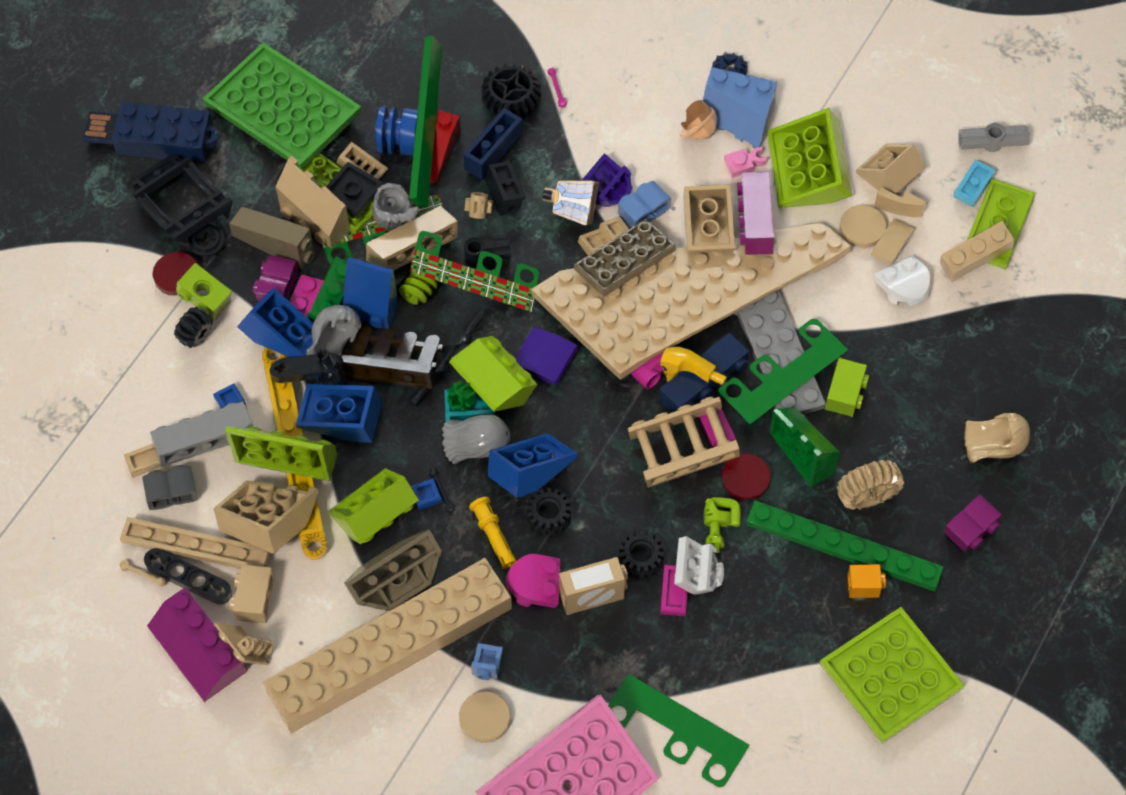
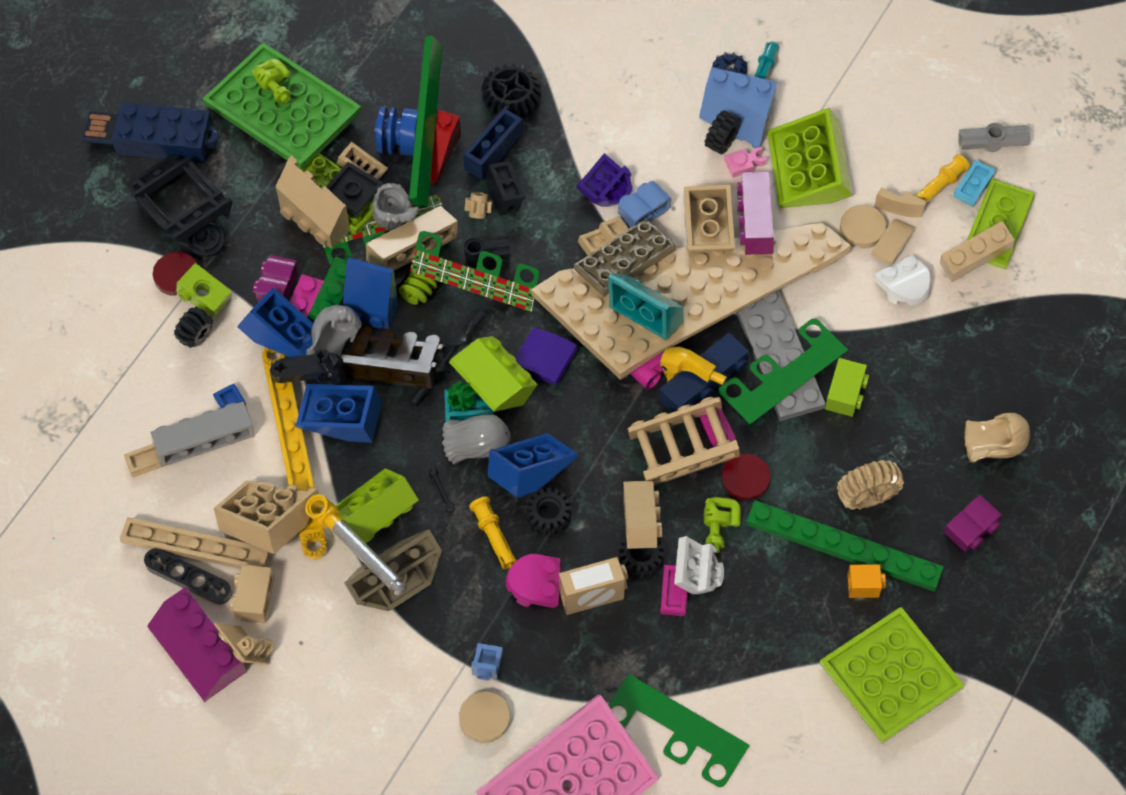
tan hinge [120,560,166,587] -> none
dark grey brick [142,465,198,510] -> none
lime slope [225,426,337,481] -> none
dark tan slope [229,207,315,270] -> none
tan brick [263,558,512,734] -> none
blue tile [411,478,442,510] -> none
torso [543,180,599,225] -> none
dark pink hinge [547,68,567,108] -> none
piece [680,100,717,139] -> none
green wedge [770,408,840,488] -> none
tan slope [855,144,926,194] -> none
none -> lime piece [252,59,291,104]
none -> flat silver piece [305,494,407,595]
none -> teal slope [608,274,683,340]
none -> tan brick [624,481,662,549]
none -> black tyre [704,110,741,155]
none -> teal axle [754,41,779,79]
none -> yellow pin [915,154,970,203]

